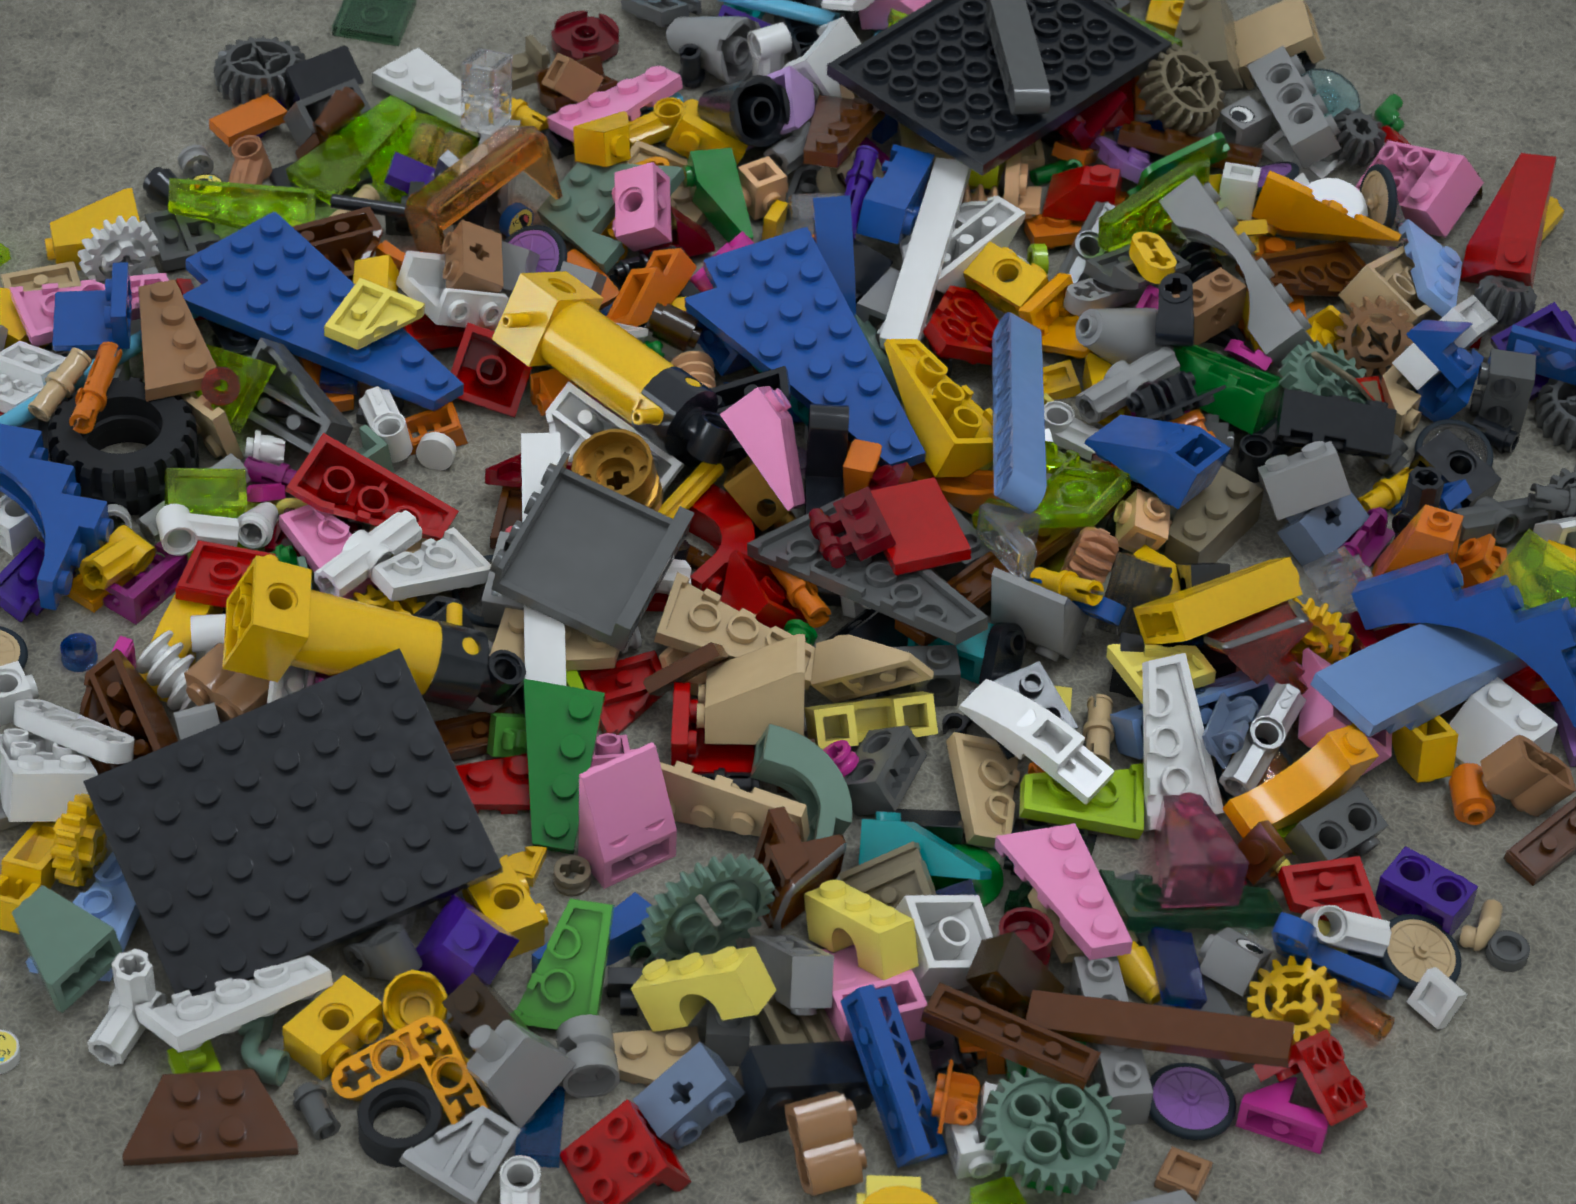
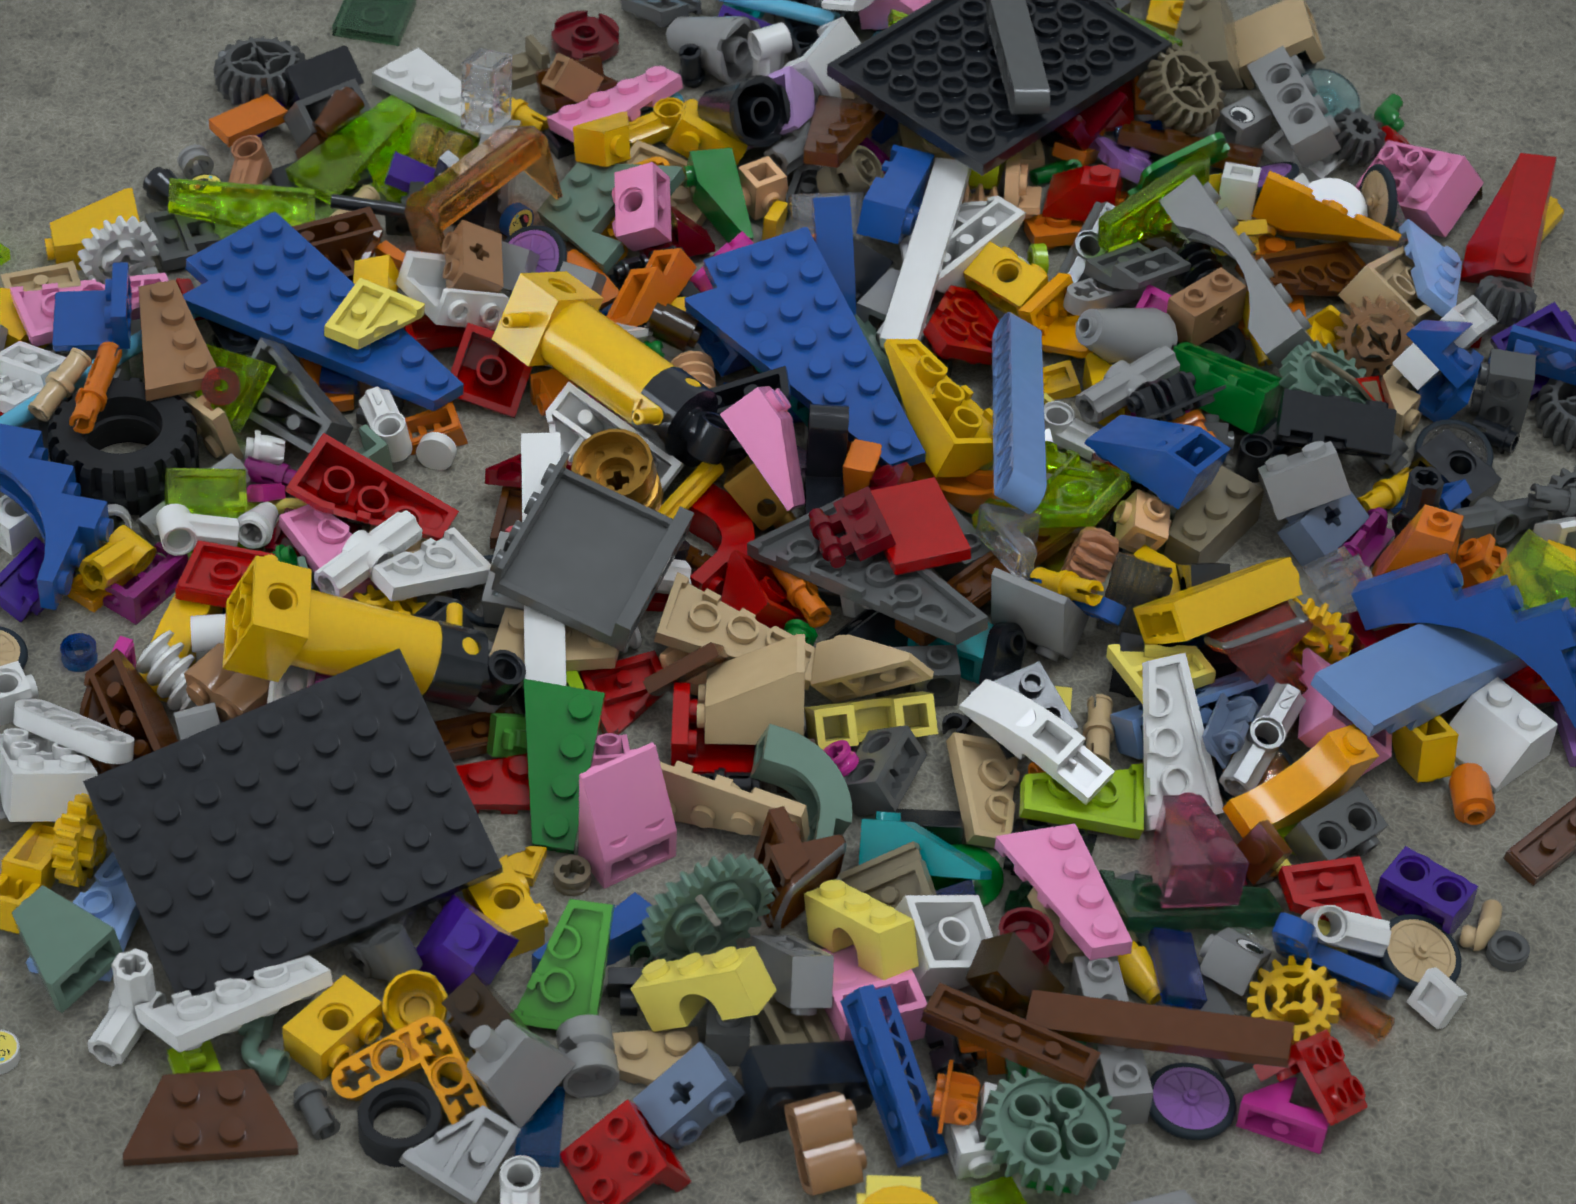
dark purple pin [844,145,879,241] -> none
yellow beam [1129,231,1177,284] -> none
medium nougat tile [1154,1146,1213,1202] -> none
black piece [1155,273,1194,347] -> none
dark pink tile [1224,339,1273,371] -> none
medium nougat brick [1480,735,1576,817] -> none

